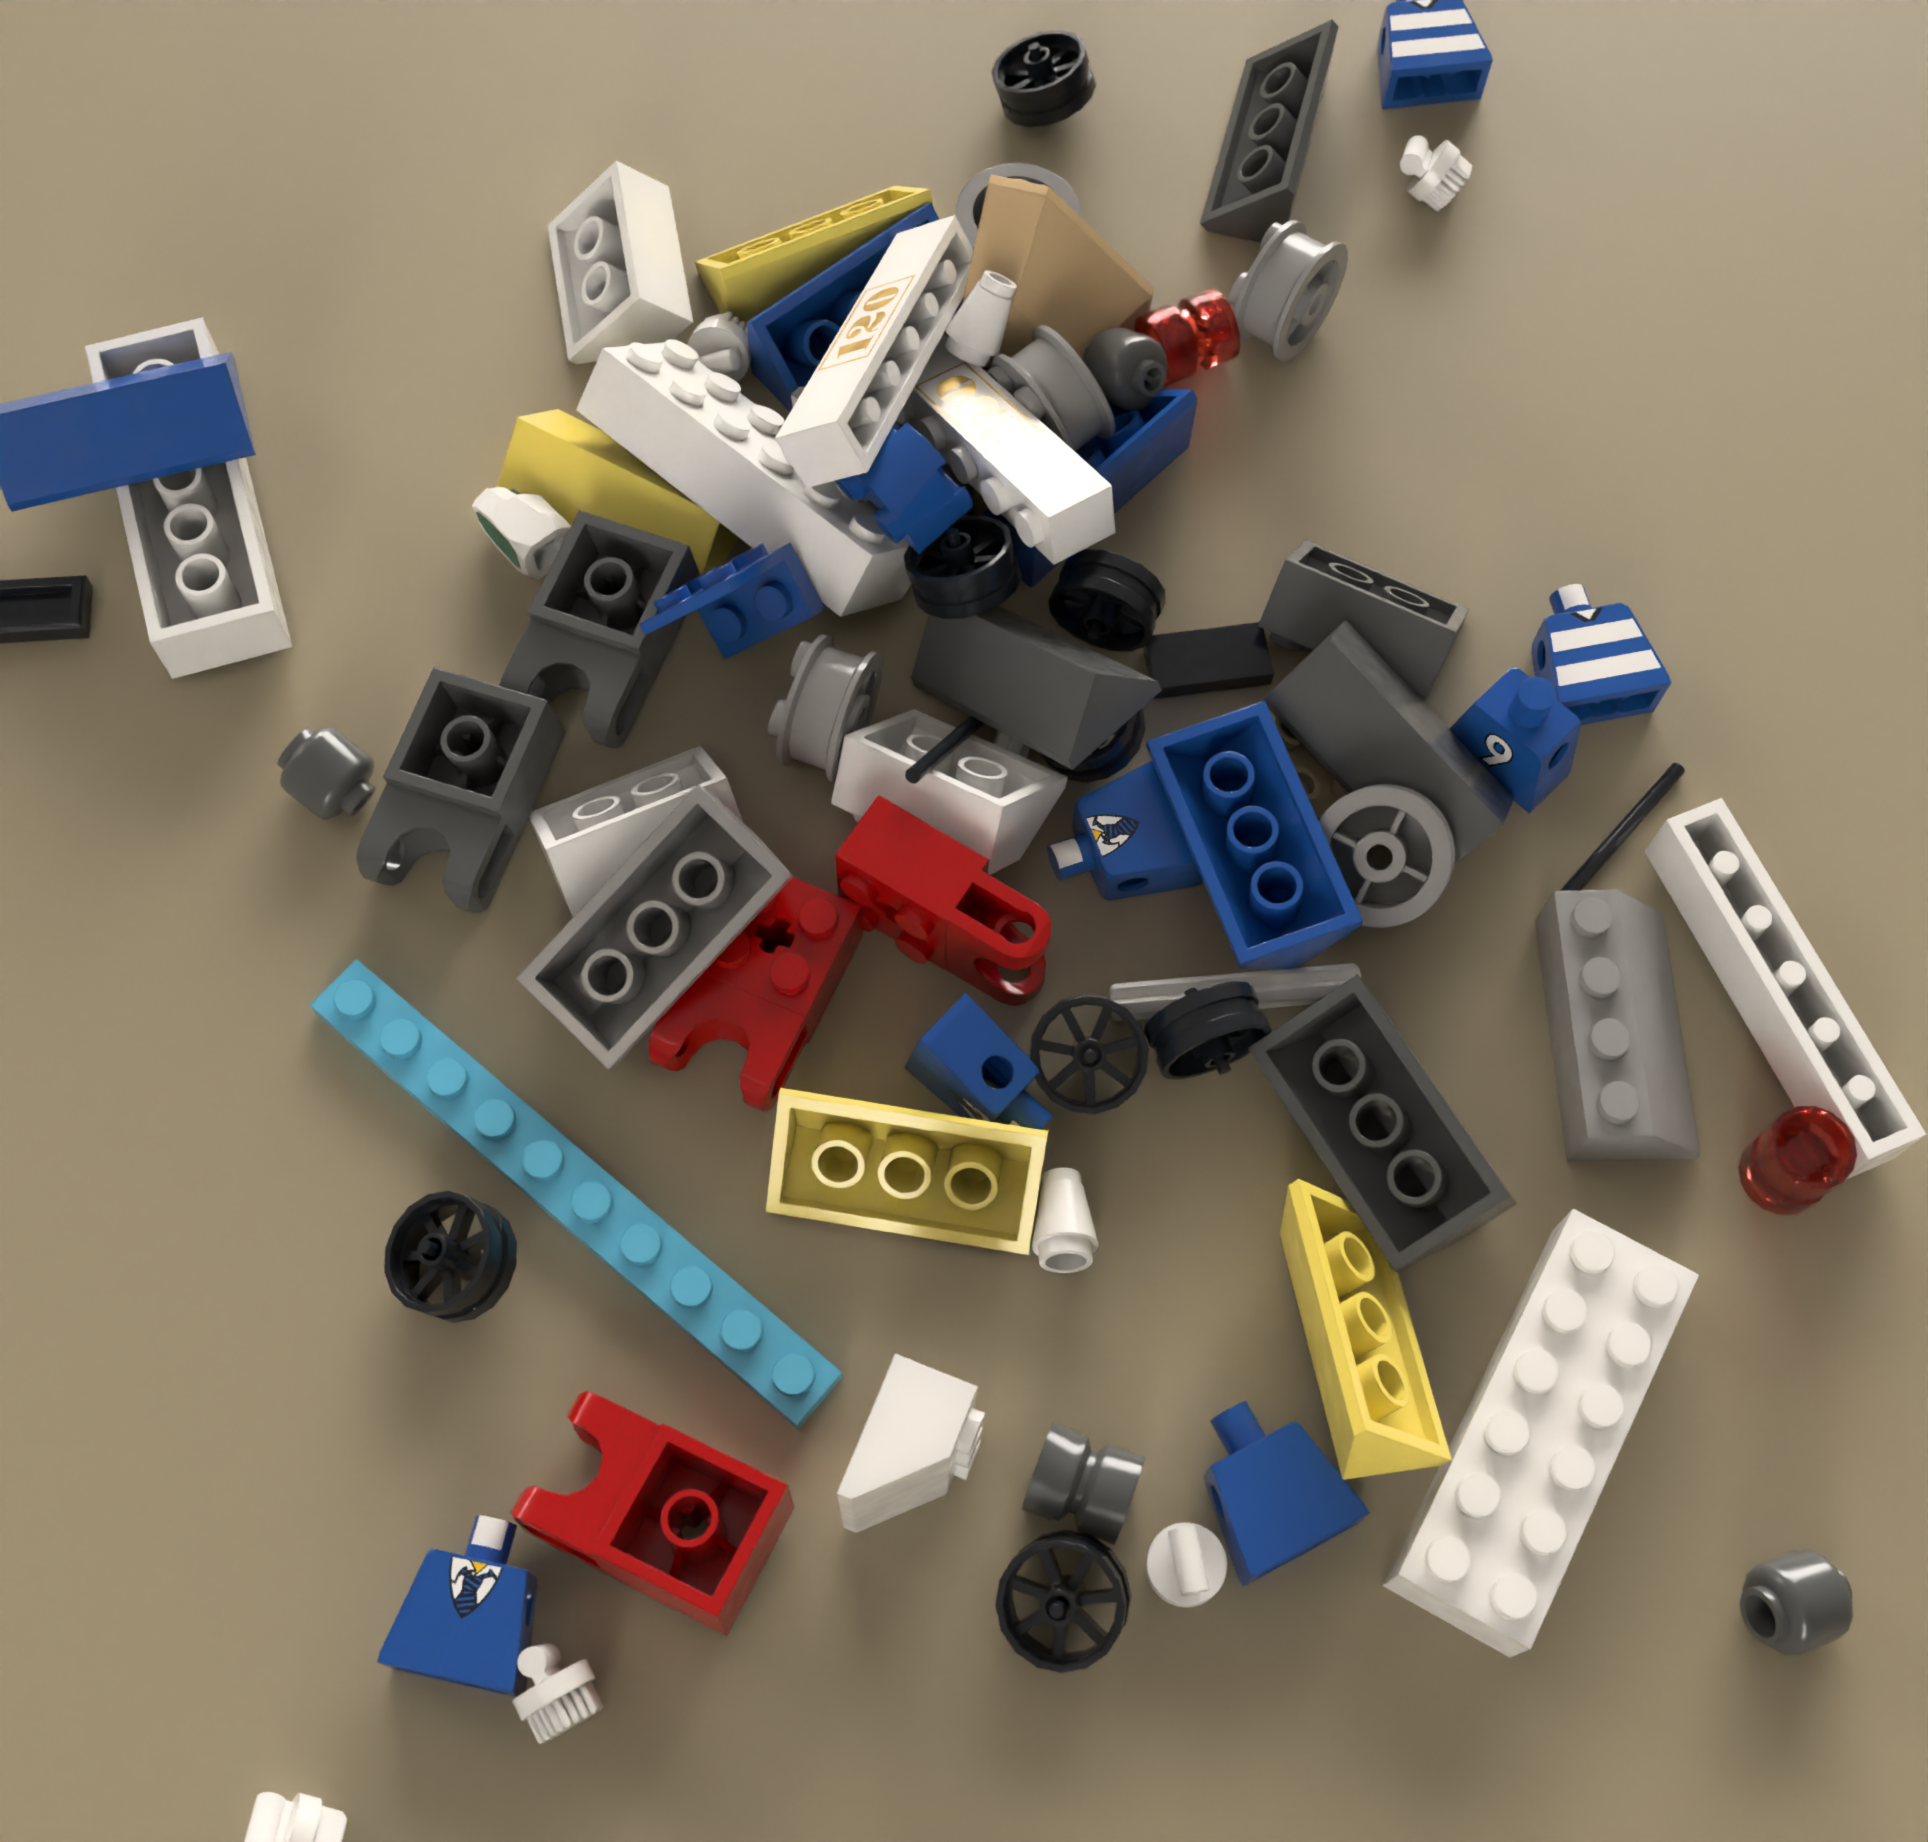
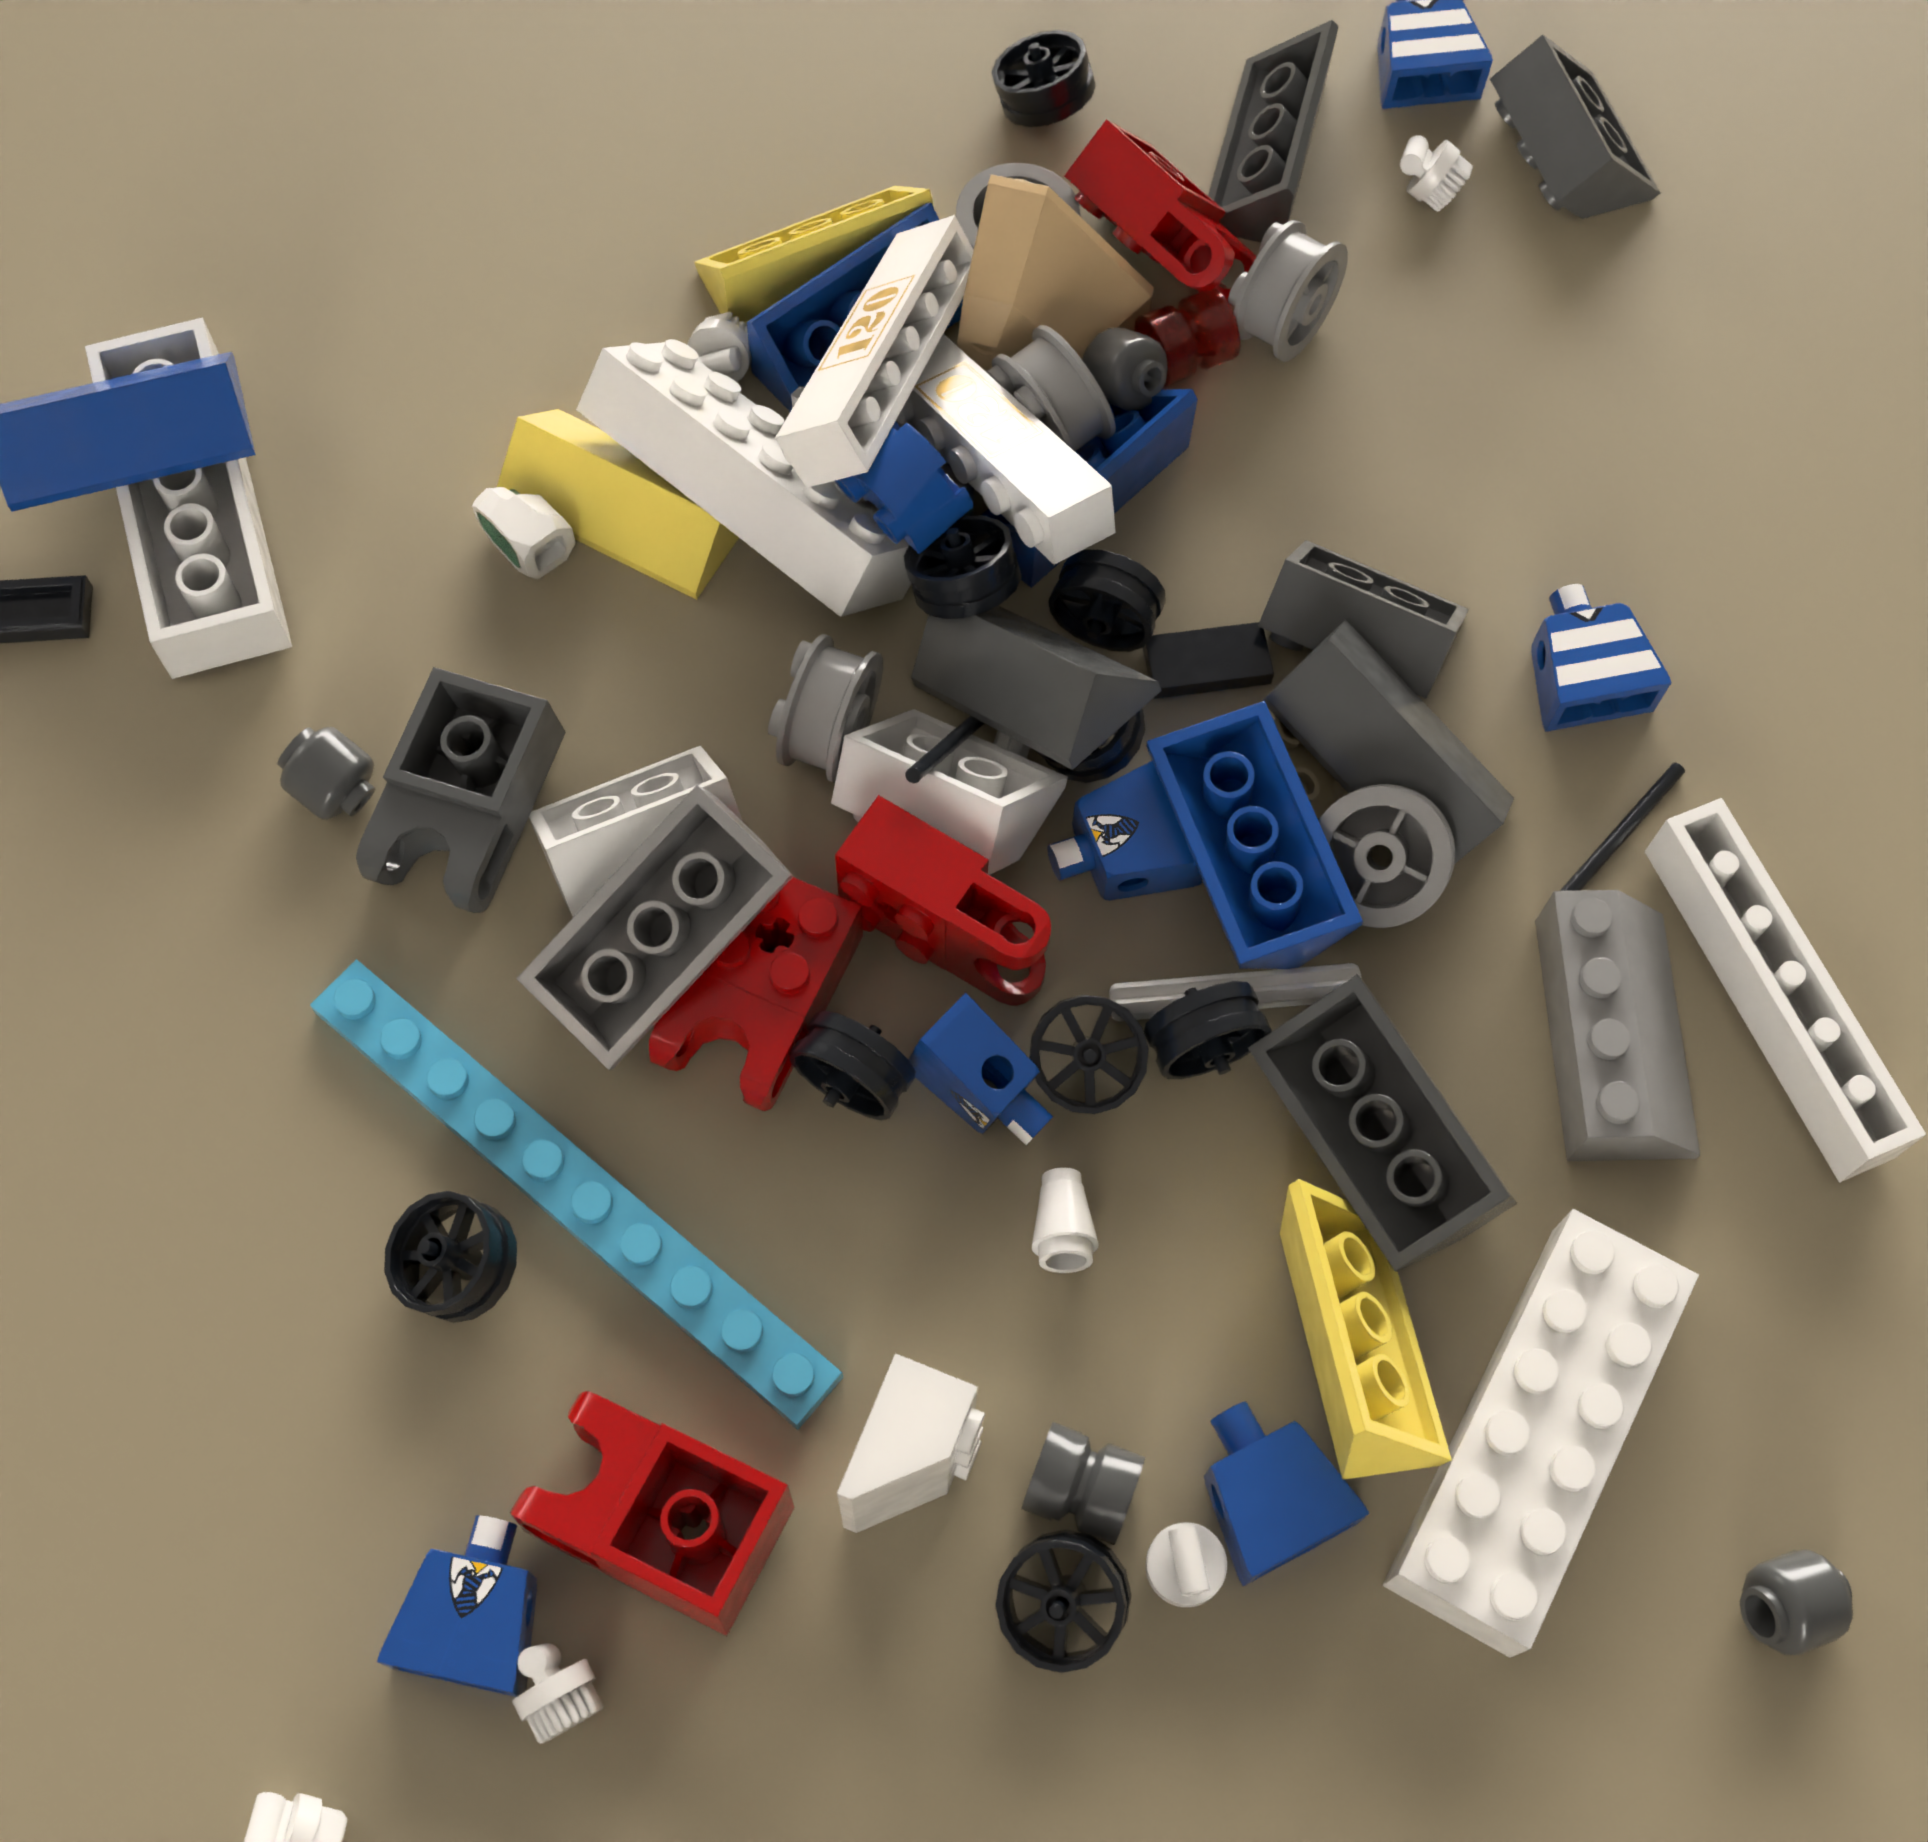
dark grey brick [499,510,700,748] -> none
white slope [547,161,693,364] -> none
blue bracket [639,543,826,659] -> none
light yellow slope [766,1088,1048,1255] -> none
white cone [945,270,1017,367] -> none
blue torso [1449,667,1581,814] -> none
clear red wheel [1738,1106,1857,1215] -> none
none -> black wheel [789,1010,916,1121]
none -> red brick [1064,119,1257,306]
none -> dark grey slope [1490,34,1661,219]

